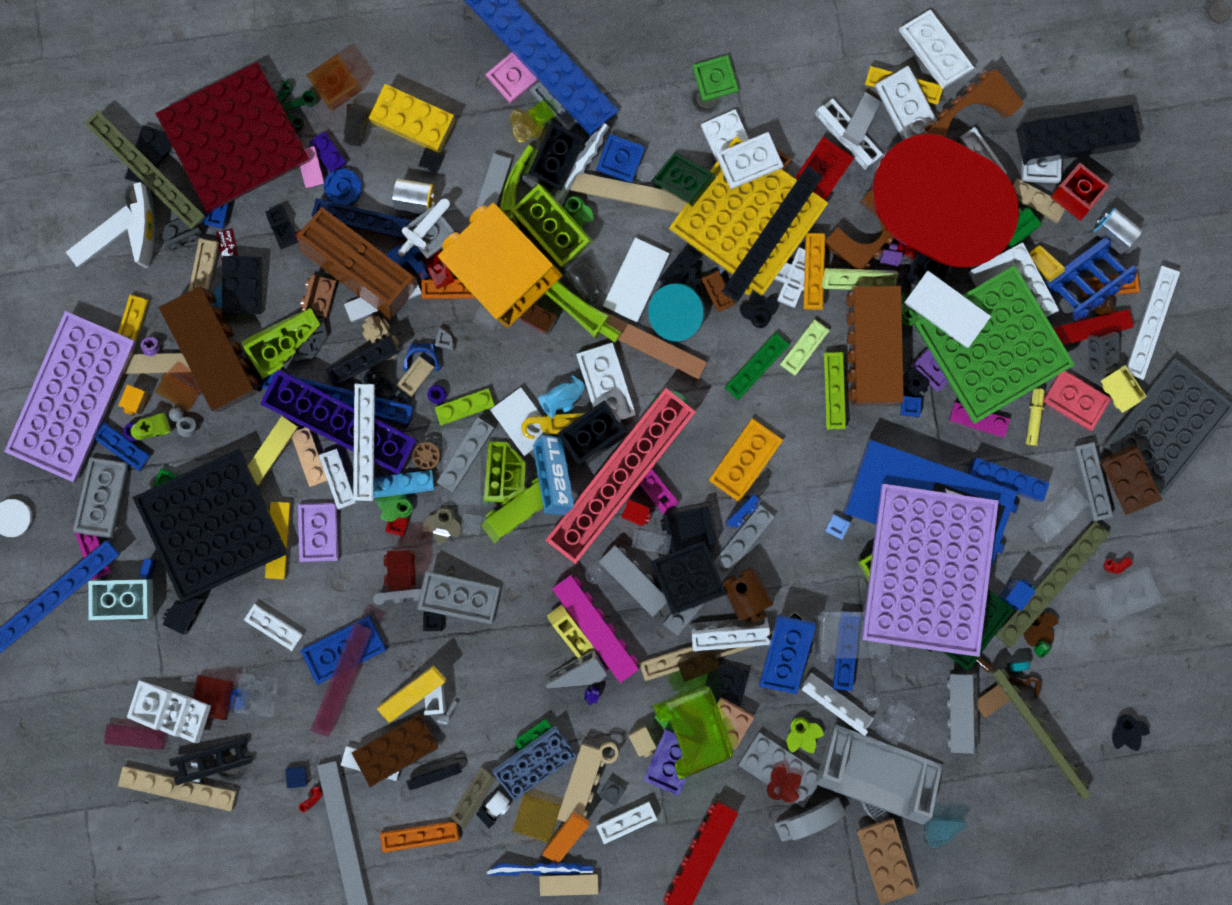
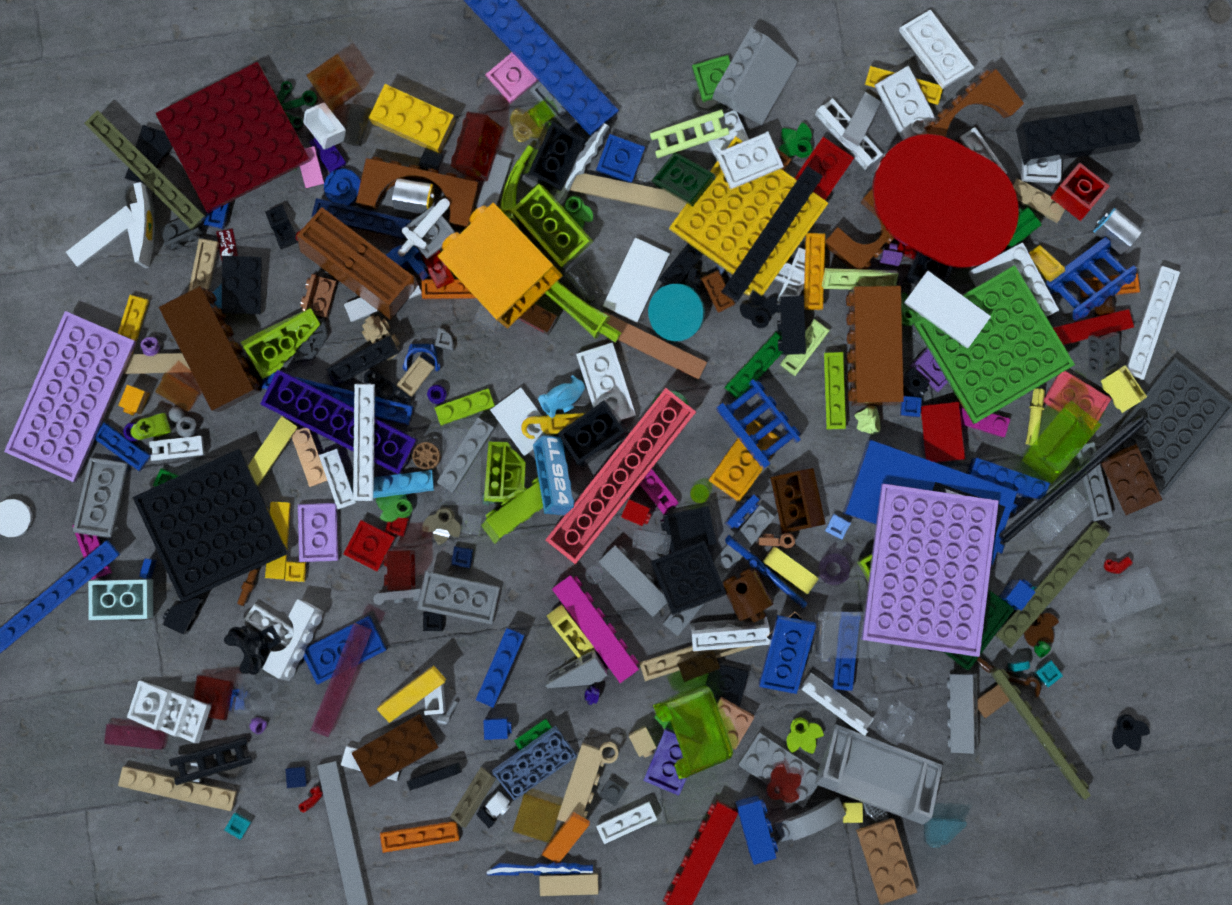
none -> white plate [149,436,205,461]
none -> black piece [224,625,281,675]
none -> teal tile [224,812,252,840]
none -> dark orange bar [237,569,258,606]
none -> medium lavender hinge [249,717,267,734]
none -> white arch [262,599,324,681]
none -> yellow tile [285,562,306,582]
none -> white panel [303,103,346,150]
none -> red plate [343,520,396,572]
none -> dark orange arch [356,157,479,229]
none -> clear red brick [451,111,504,182]
none -> dark blue tile [451,546,474,568]
none -> blue brick [476,627,525,708]
none -> blue brick [483,717,512,740]
none -> yellowish green bar [650,109,730,158]
none -> clear neon green plate [690,484,709,503]
none -> light grey slope [712,27,798,125]
none -> blue fence [716,379,801,469]
none -> blue piece [725,535,808,608]
none -> blue brick [735,795,778,865]
none -> nougat plate [757,533,795,548]
none -> light yellow beam [763,546,819,595]
none -> reddish brown slope [770,468,826,533]
none -> black brick [776,296,806,355]
none -> green plate [778,122,812,158]
none -> clear purple piece [818,554,850,585]
none -> light yellow tile [842,802,863,823]
none -> yellowish green piece [854,406,881,435]
none -> red tile [921,402,966,462]
none -> black axle [999,416,1147,543]
none -> clear neon green windscreen [1021,401,1102,484]
none -> teal plate [1035,660,1063,687]

